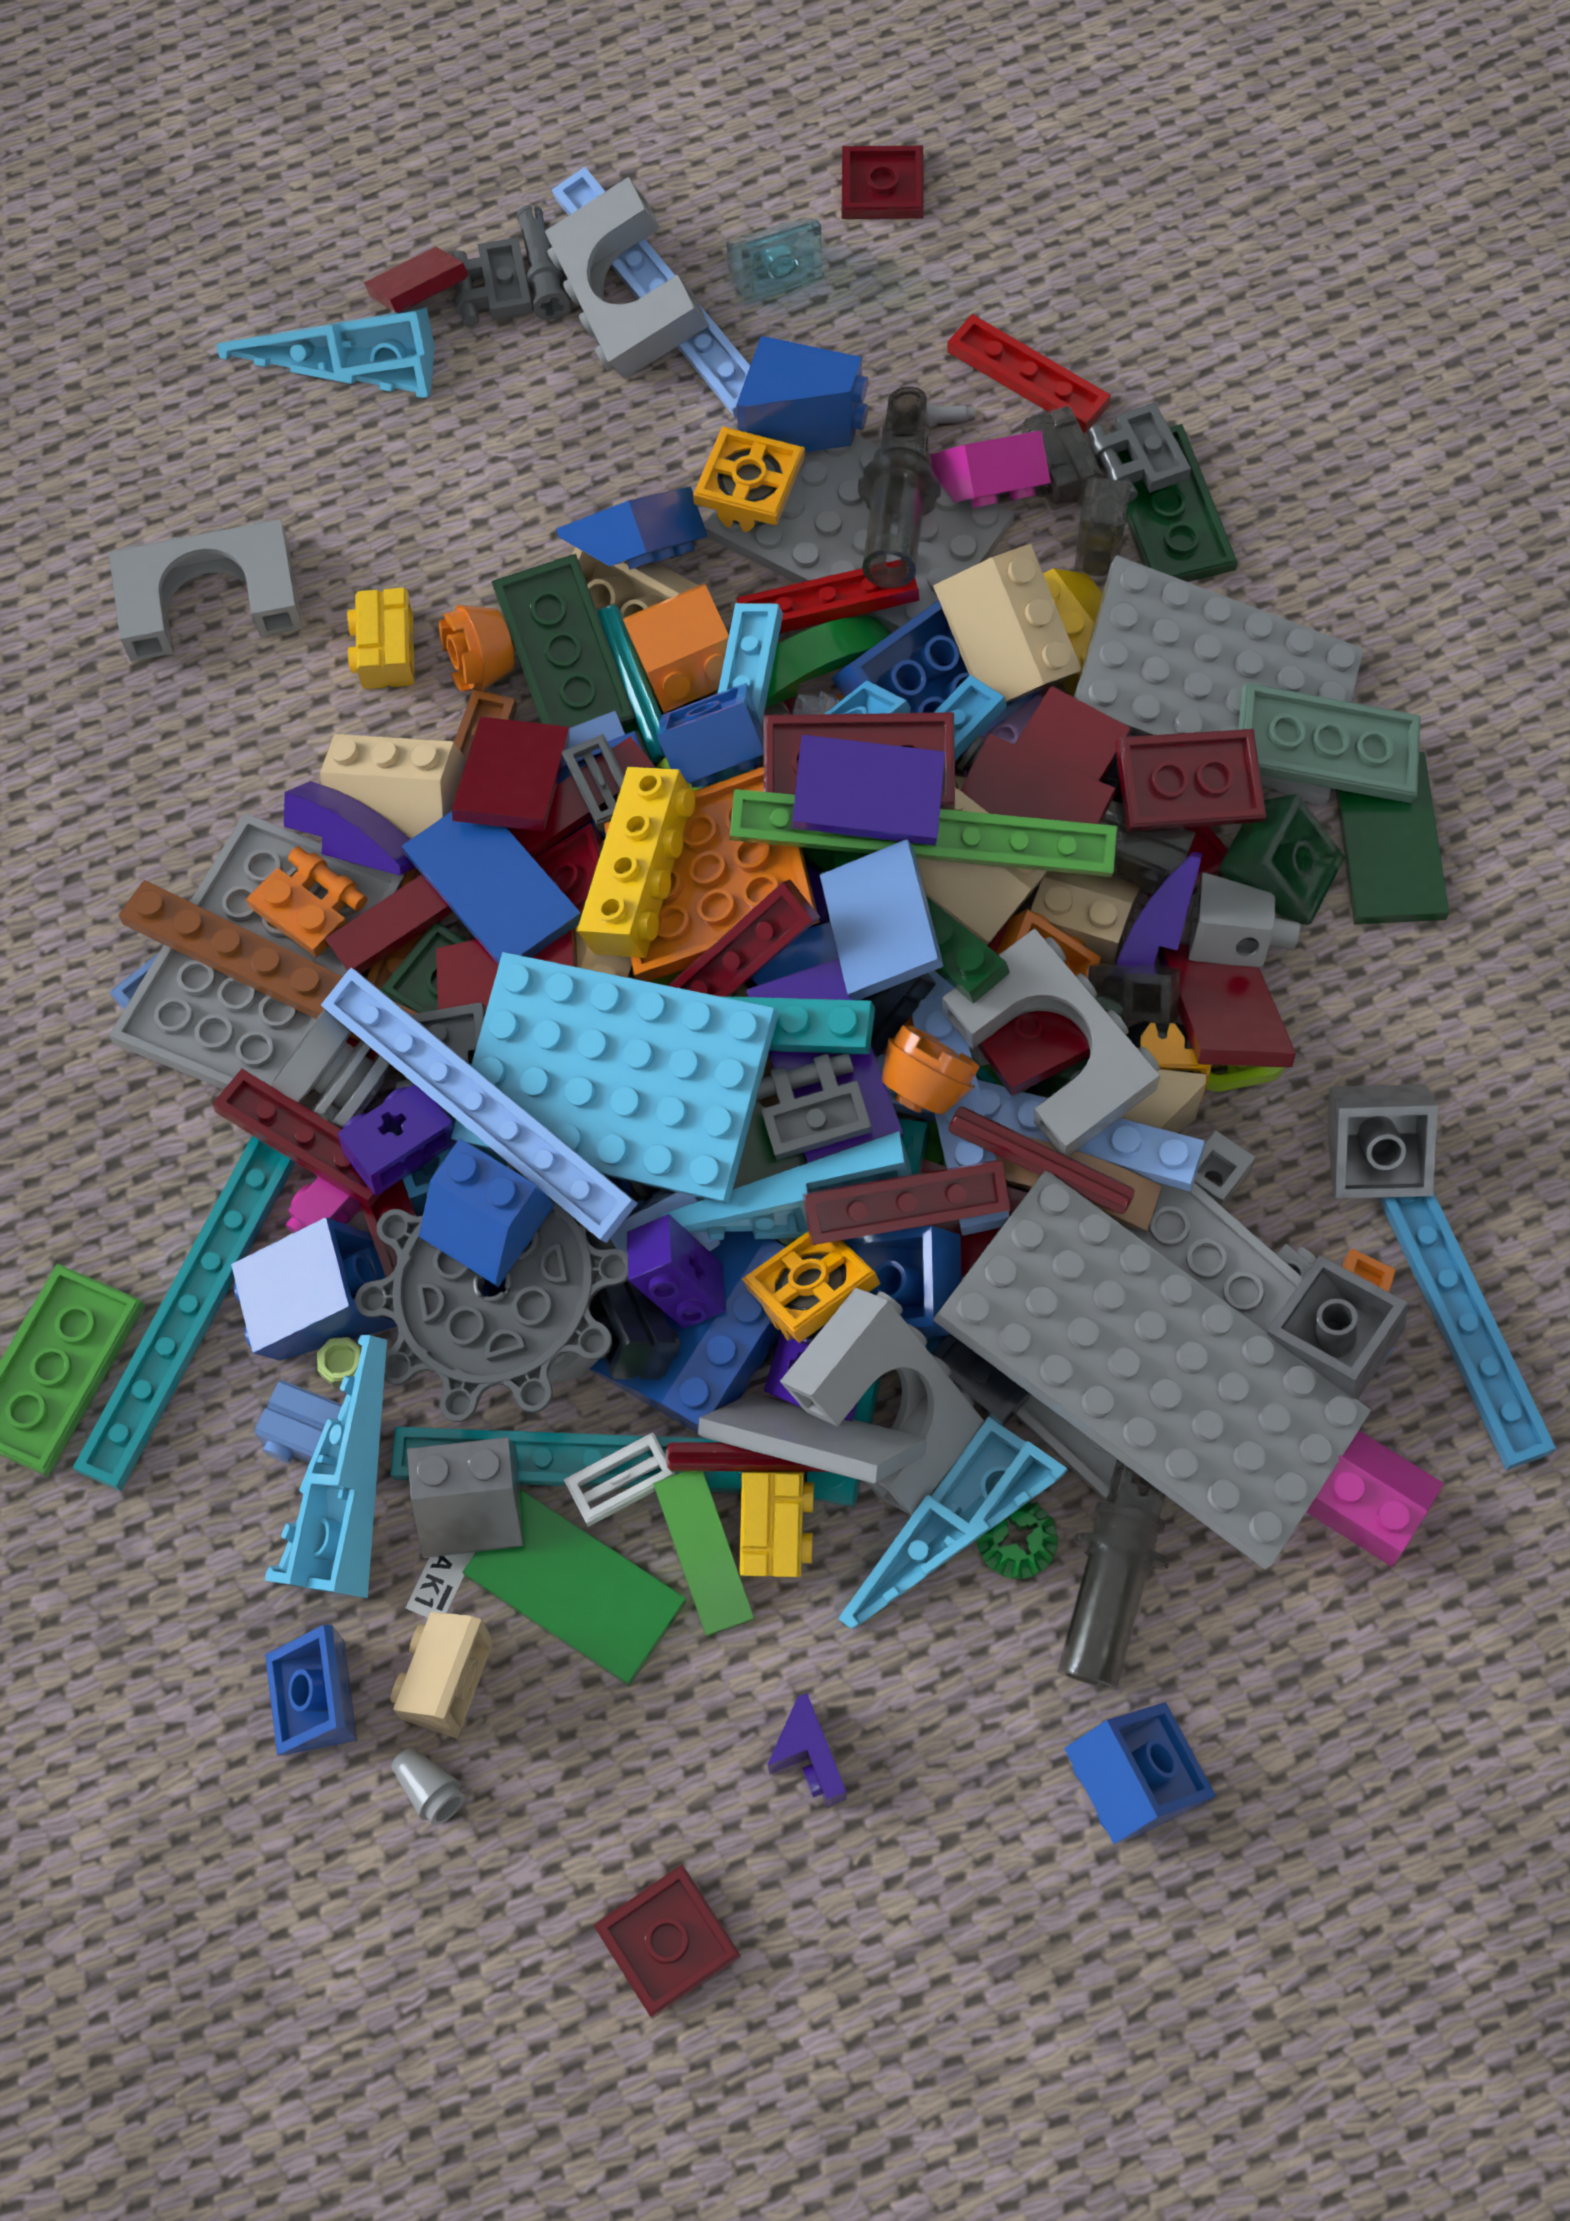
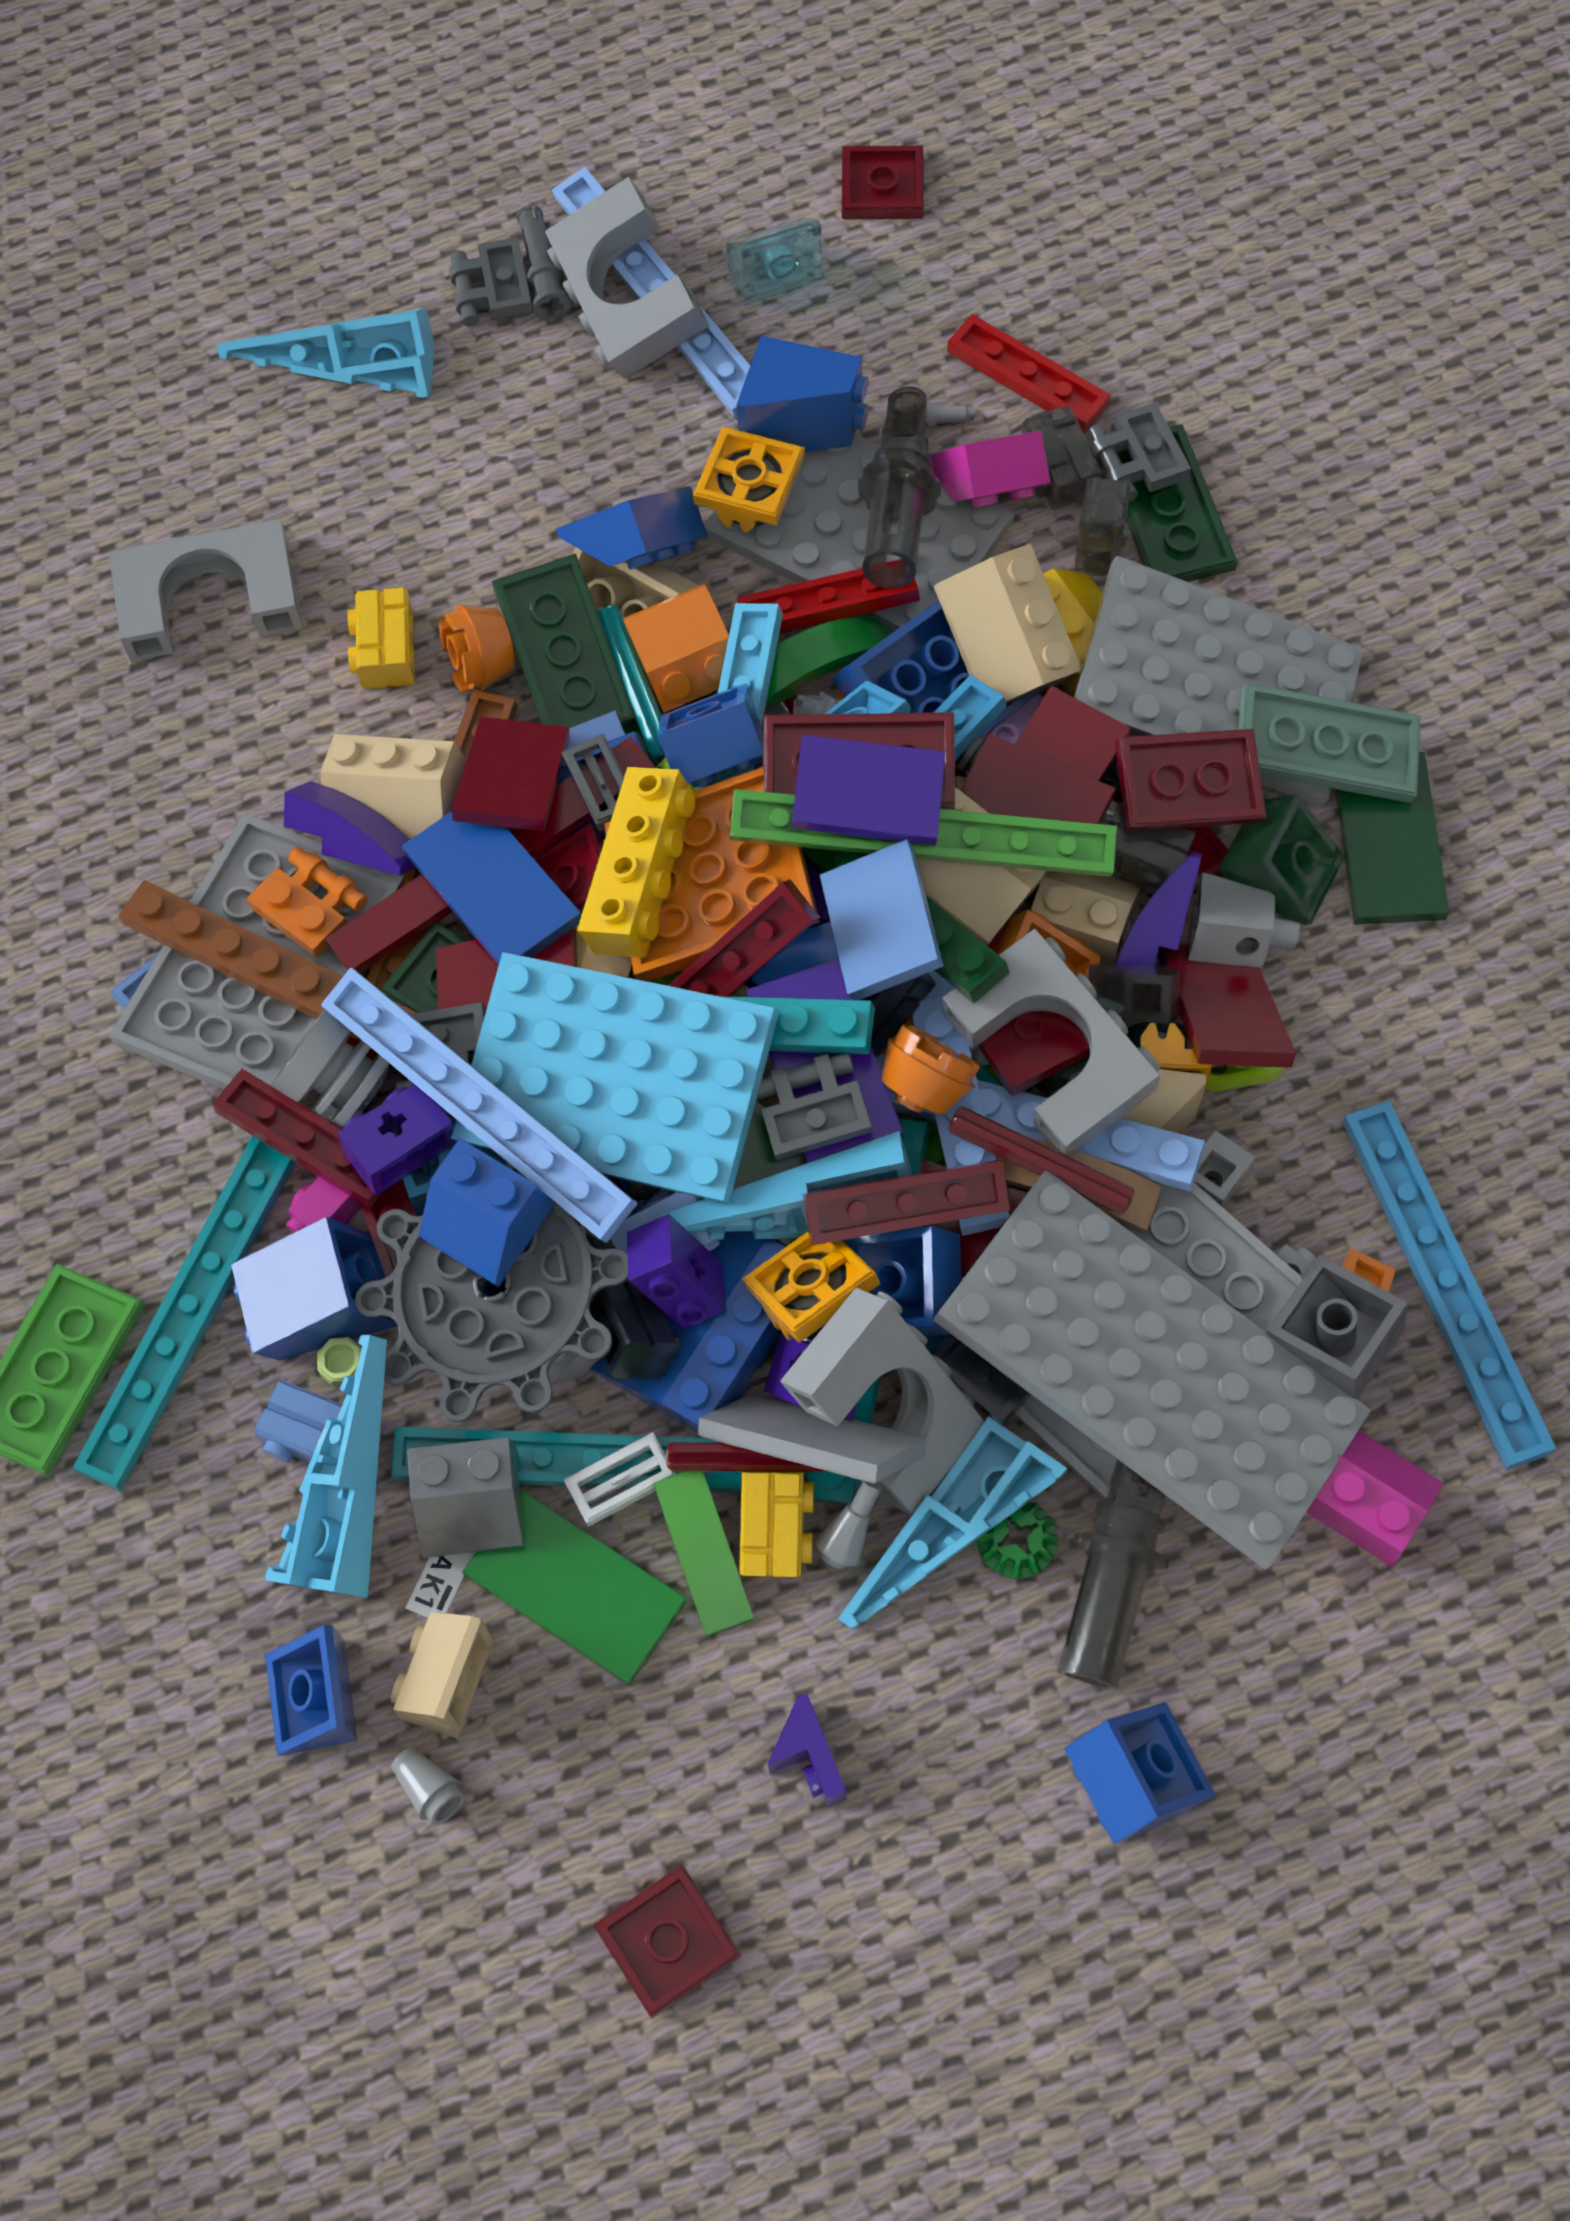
dark red tile [364,247,469,314] -> none
flat silver slope [1327,1084,1438,1199] -> none
none -> light grey cone [815,1481,882,1569]

